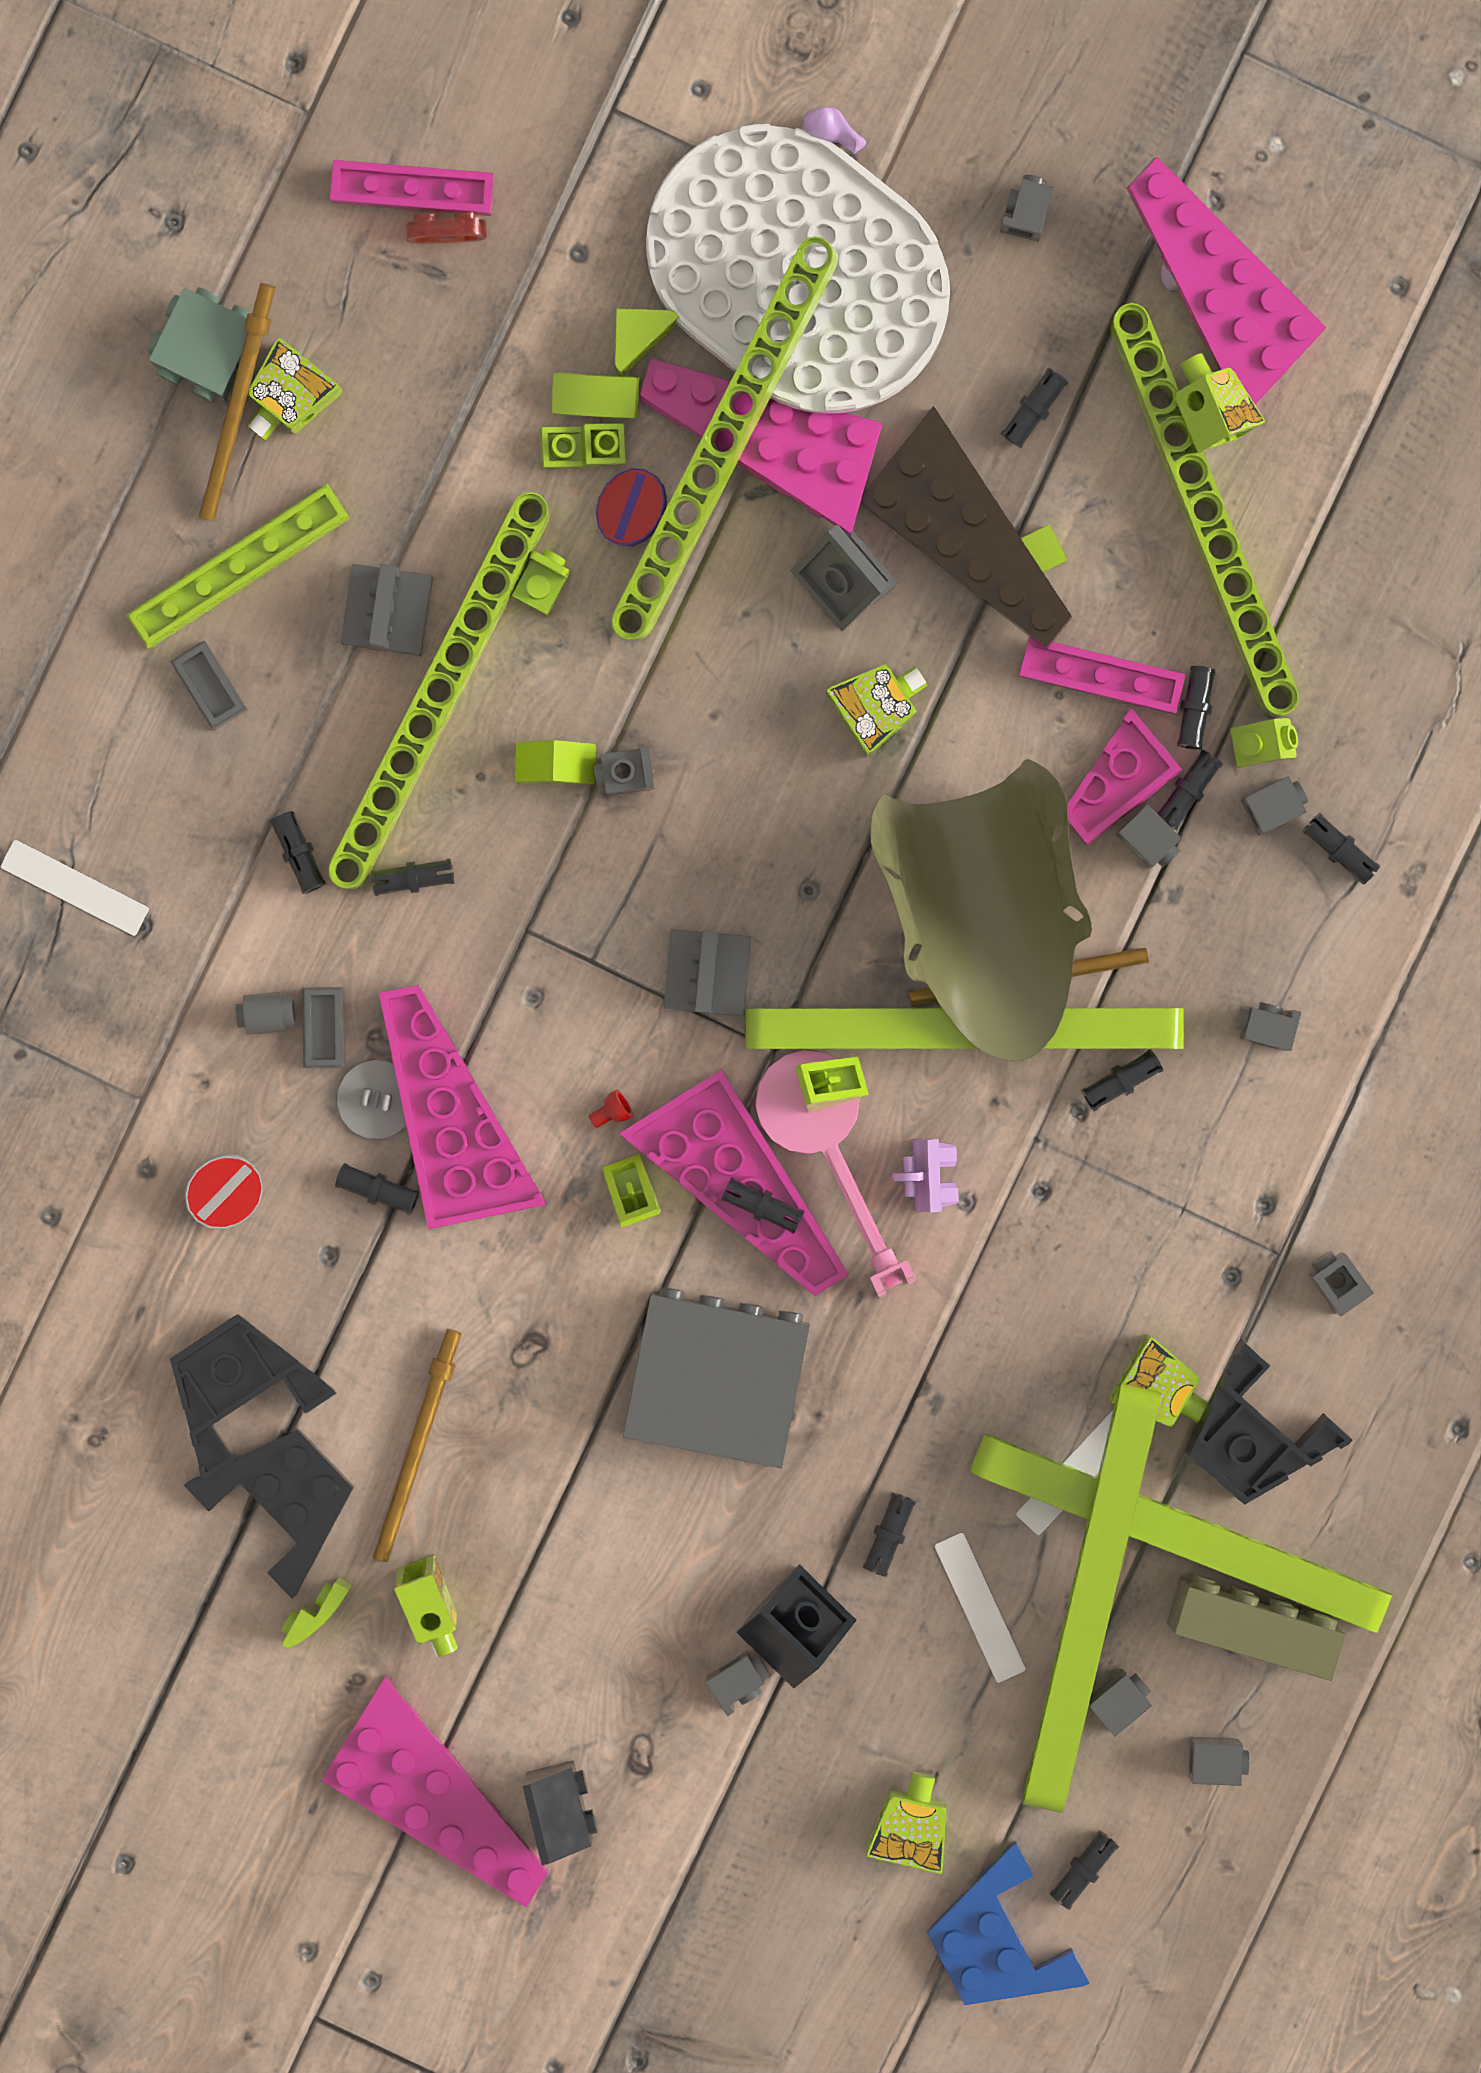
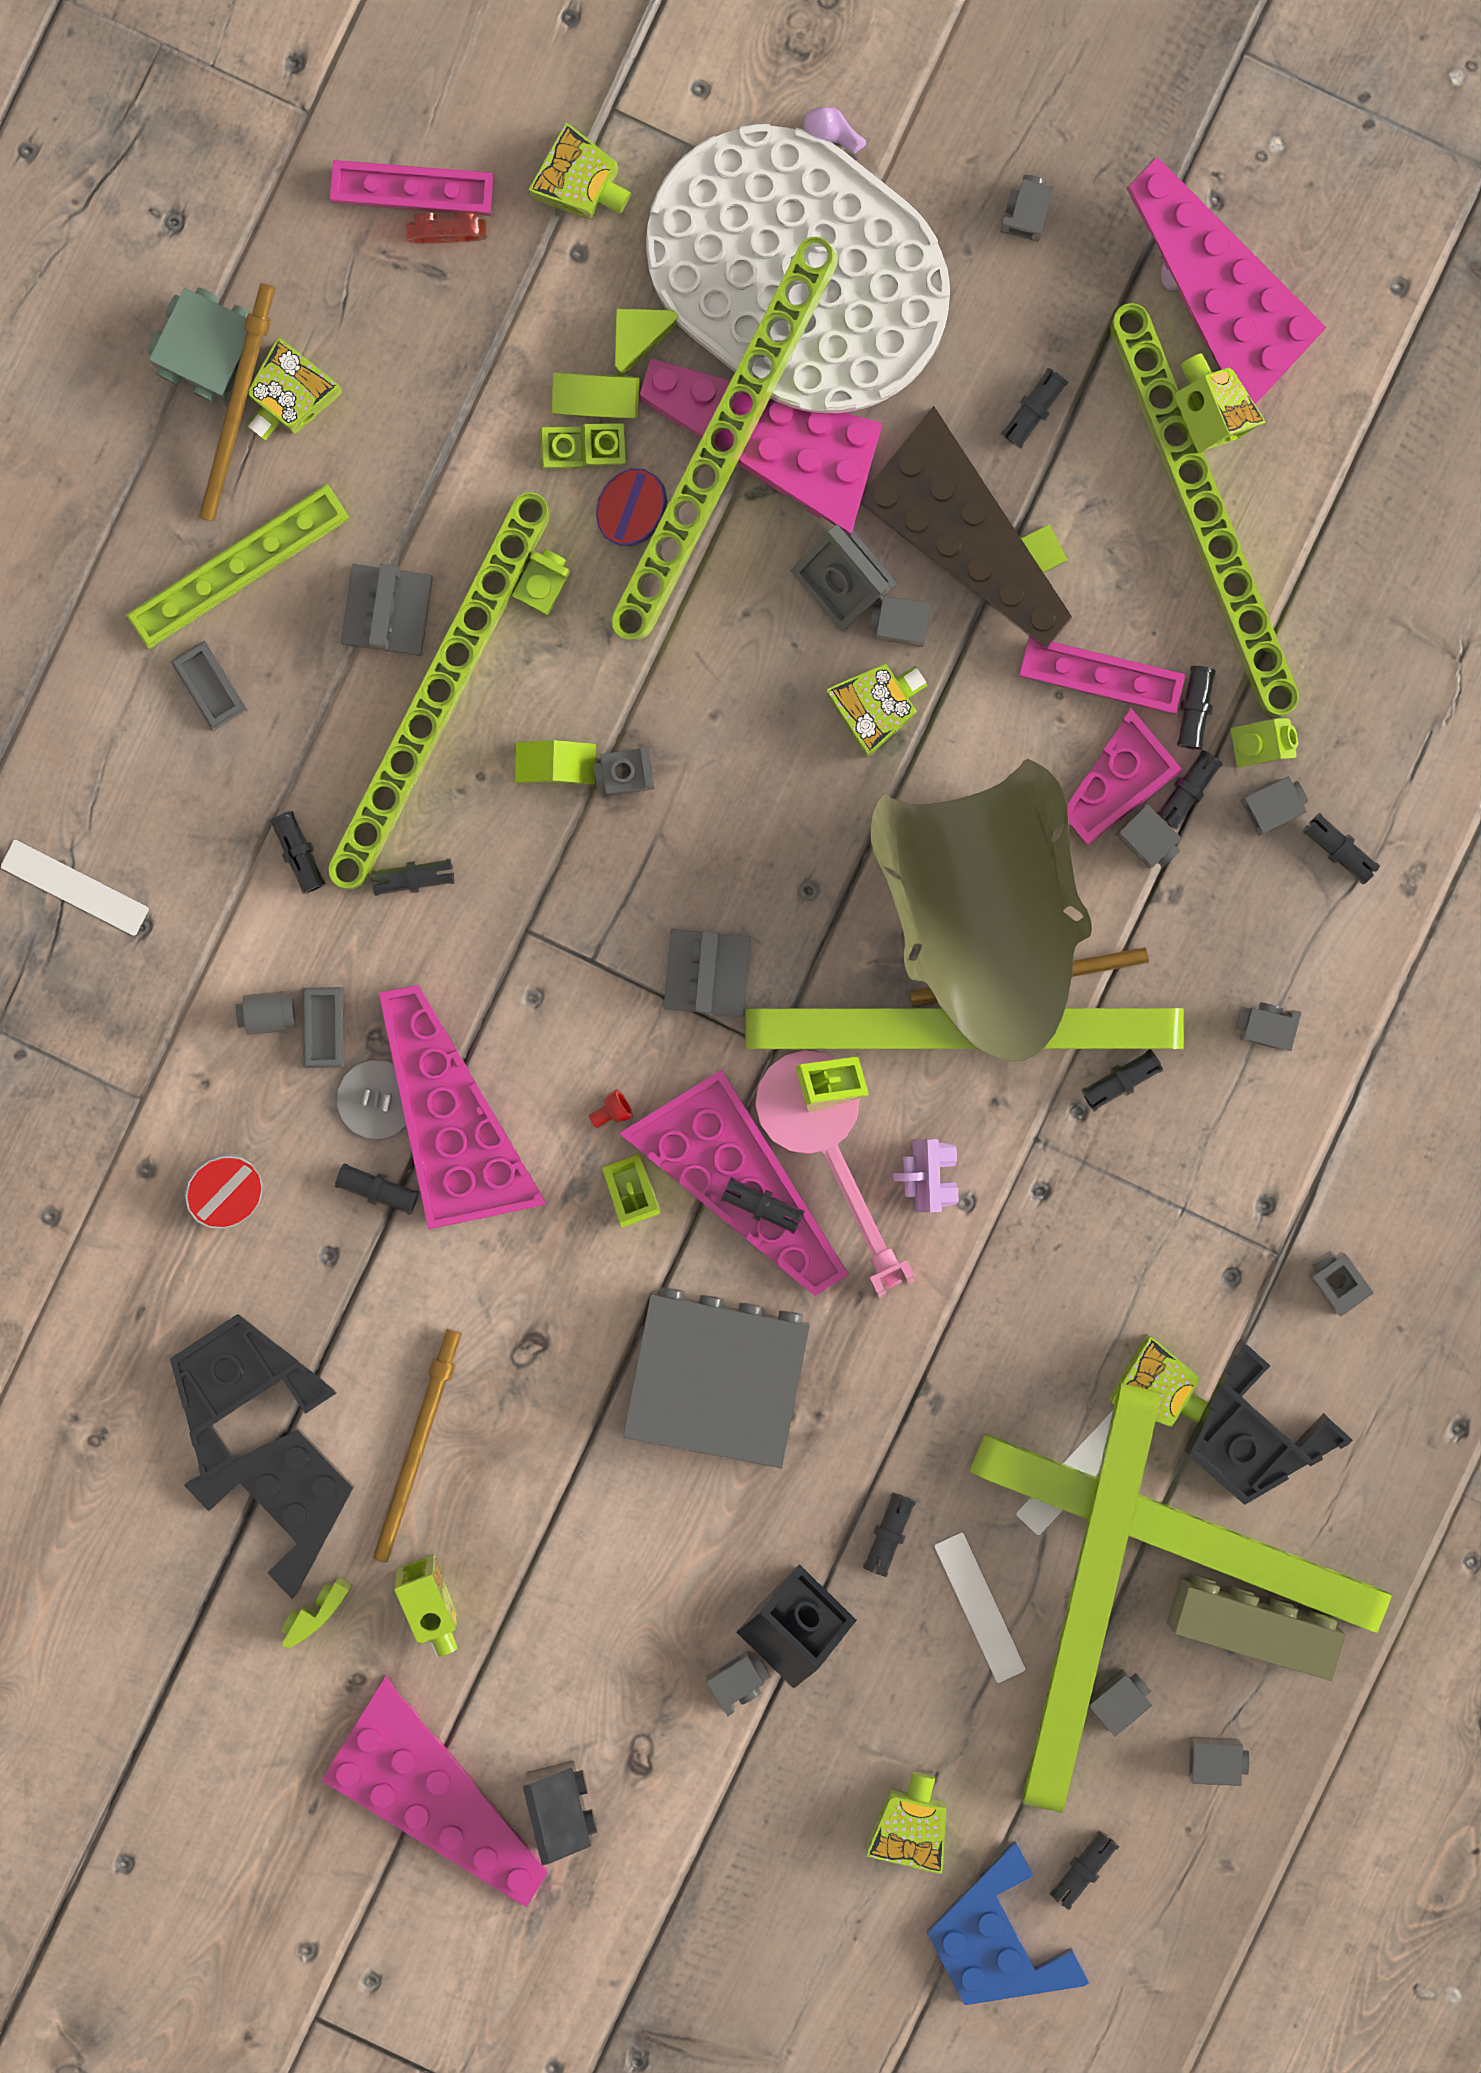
none -> torso [529,123,631,219]
none -> dark grey brick [869,595,931,647]

